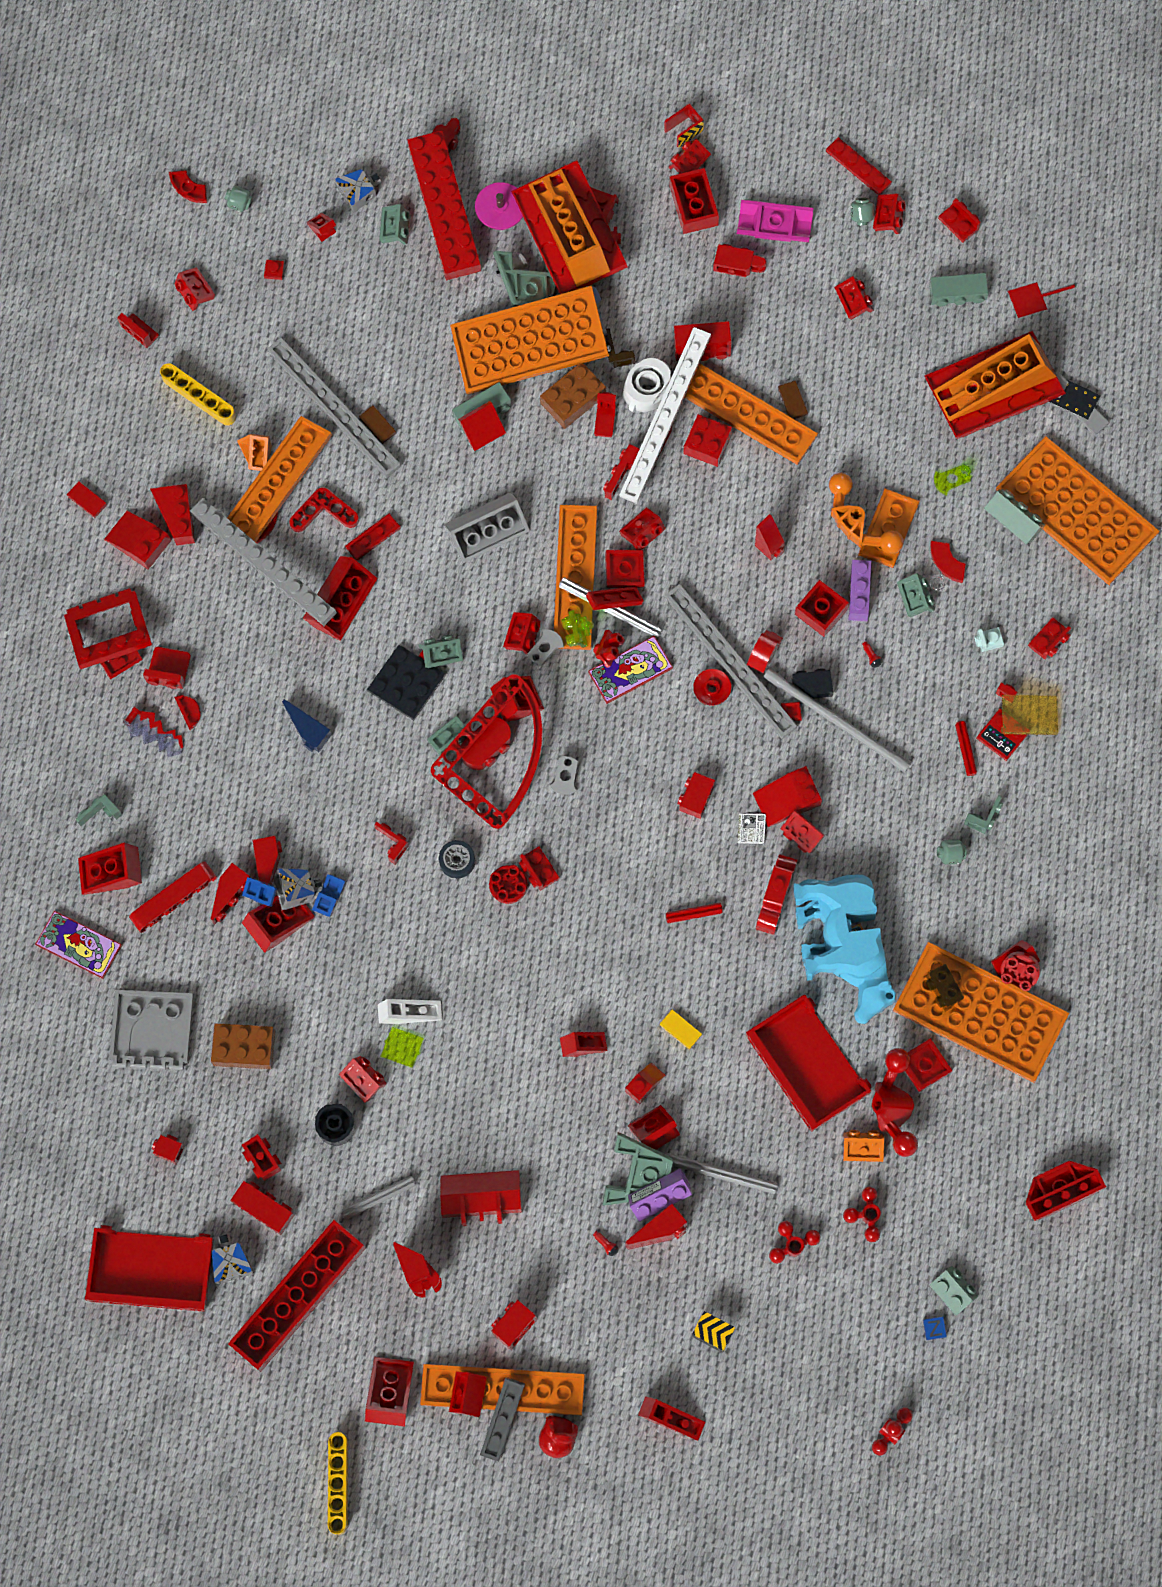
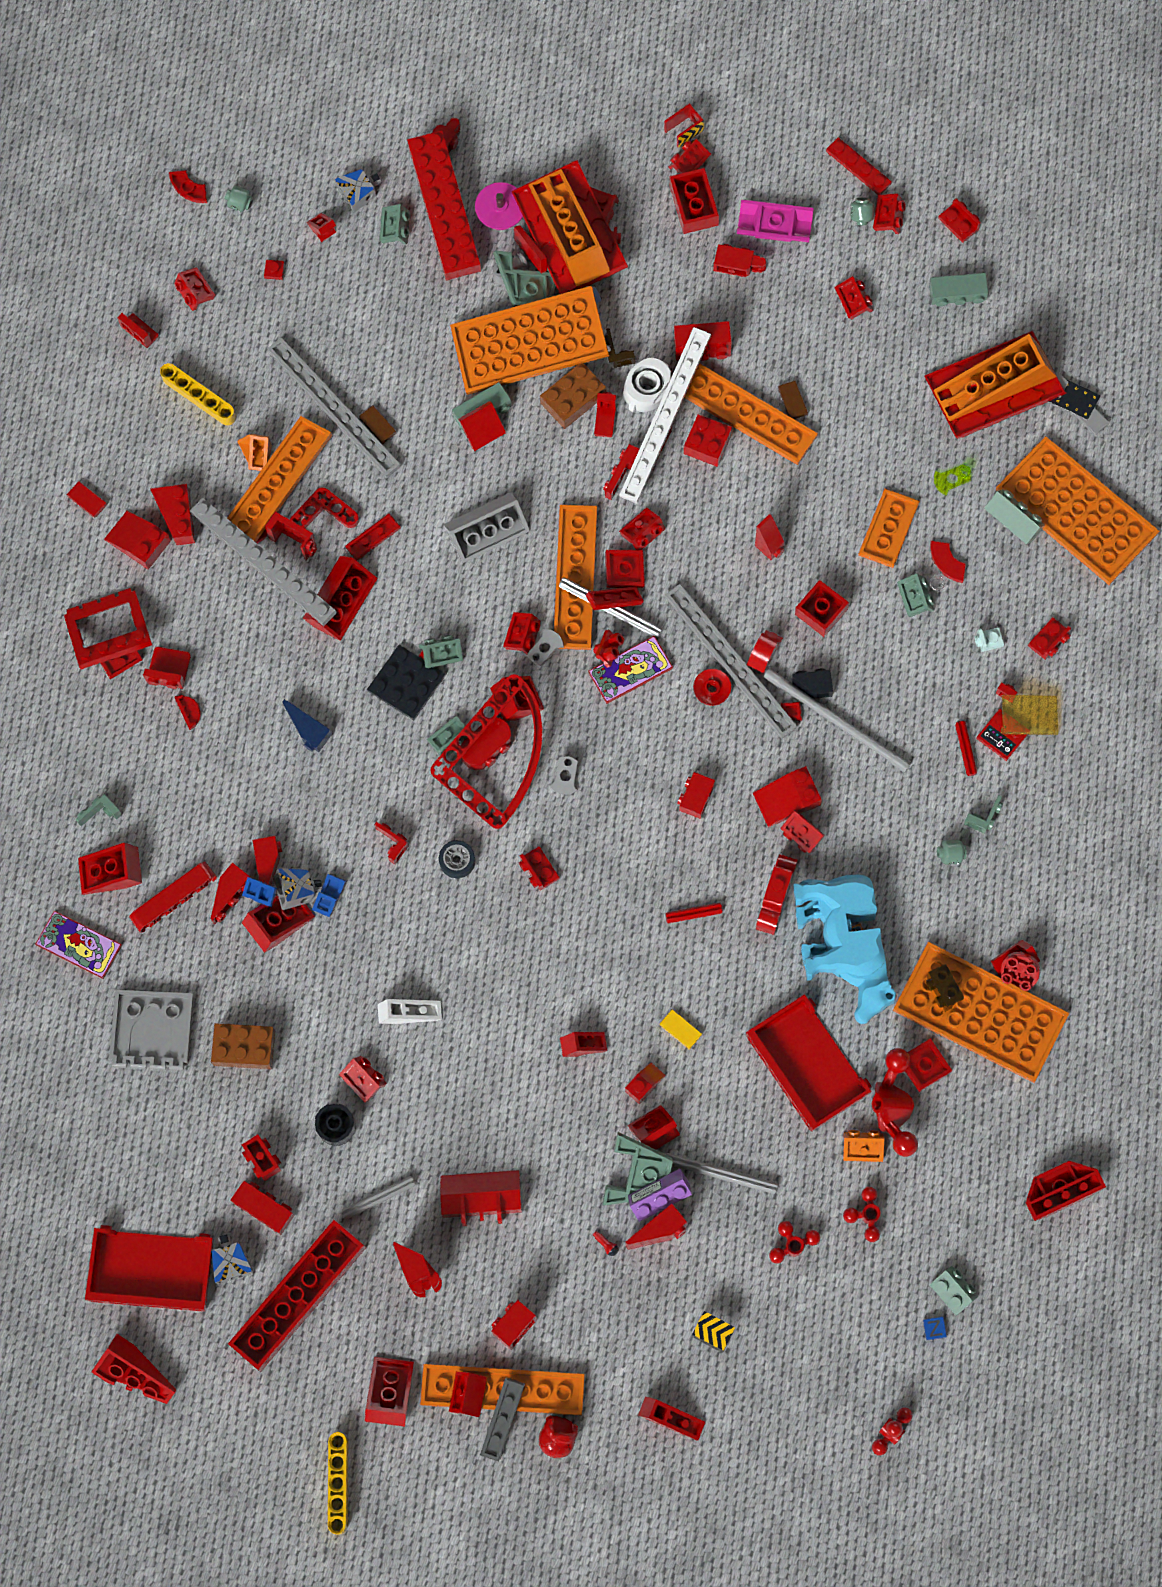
piece [122,707,183,758] -> none
red brick [152,1134,185,1165] -> none
clear neon green piece [380,1027,424,1068] -> none
red tile [489,865,528,904] -> none
clear neon green hips [561,610,594,648] -> none
sticker [738,814,766,844] -> none
orange piece [829,472,904,554] -> none
medium lavender brick [848,560,871,621] -> none
red piece [862,641,882,668] -> none
red piece [1008,282,1075,318] -> none
none -> red wedge [91,1334,177,1404]
none -> red panel [265,511,317,561]
none -> red tile [514,225,547,274]

